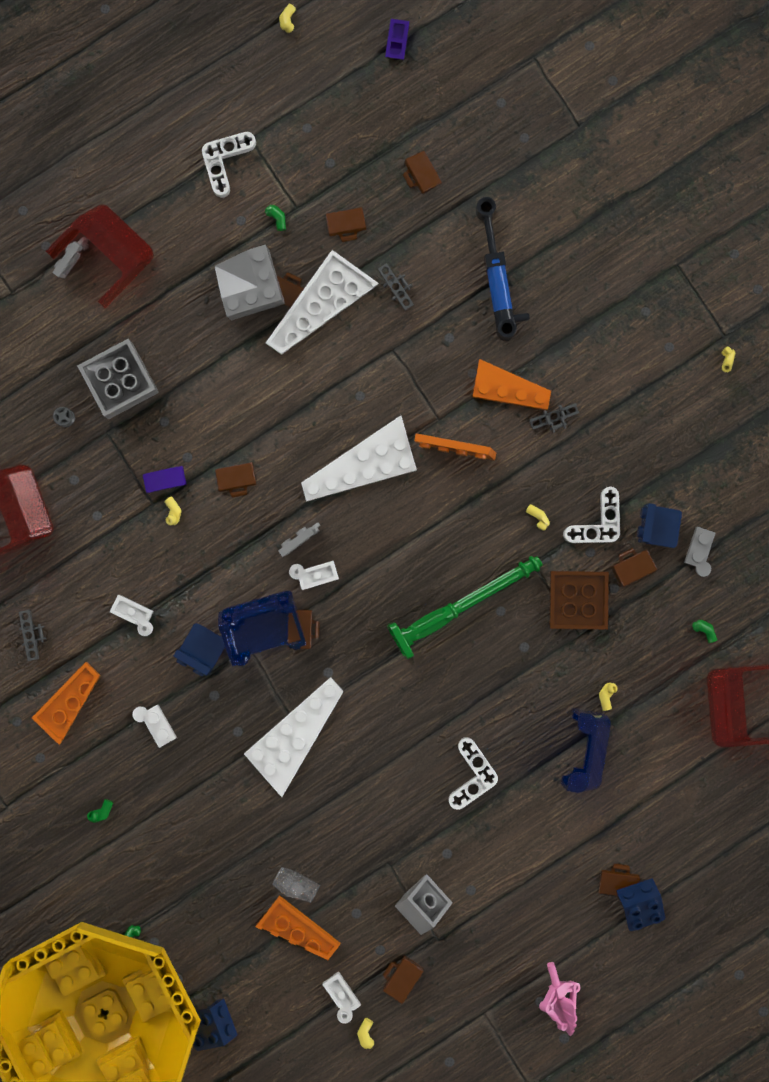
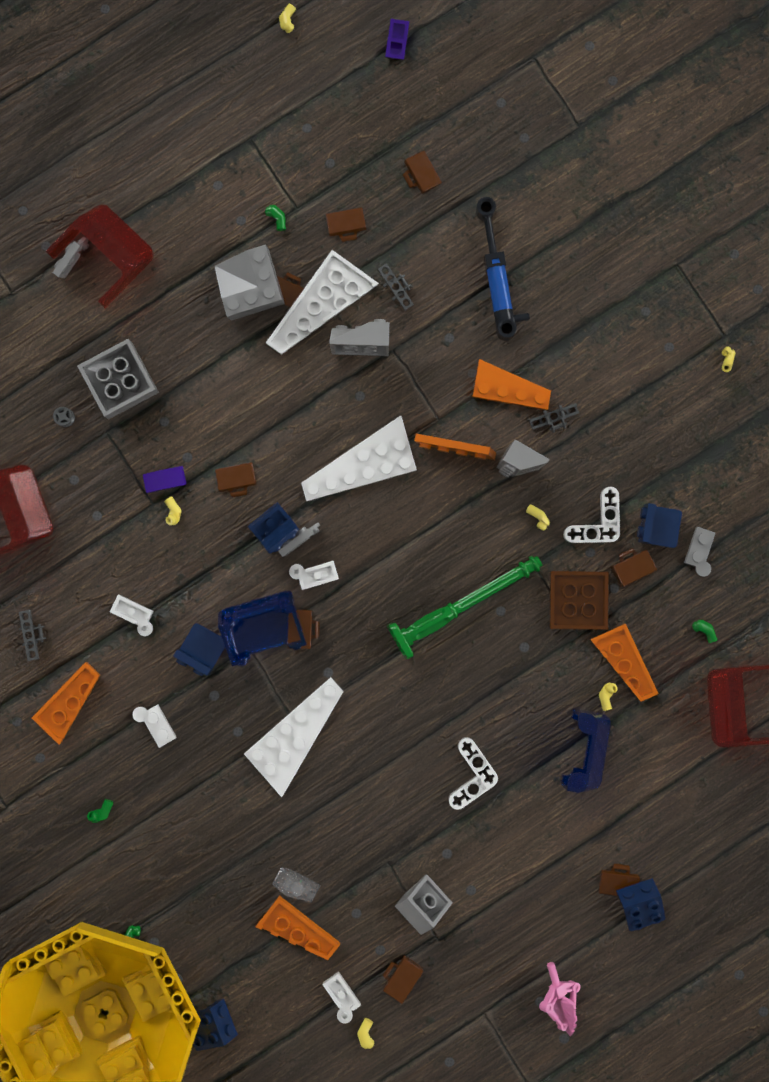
white beam [202,132,256,198] -> none
none -> dark blue bracket [248,502,299,554]
none -> light grey slope [330,319,390,356]
none -> light grey slope [496,440,550,477]
none -> orange wing [590,623,658,701]

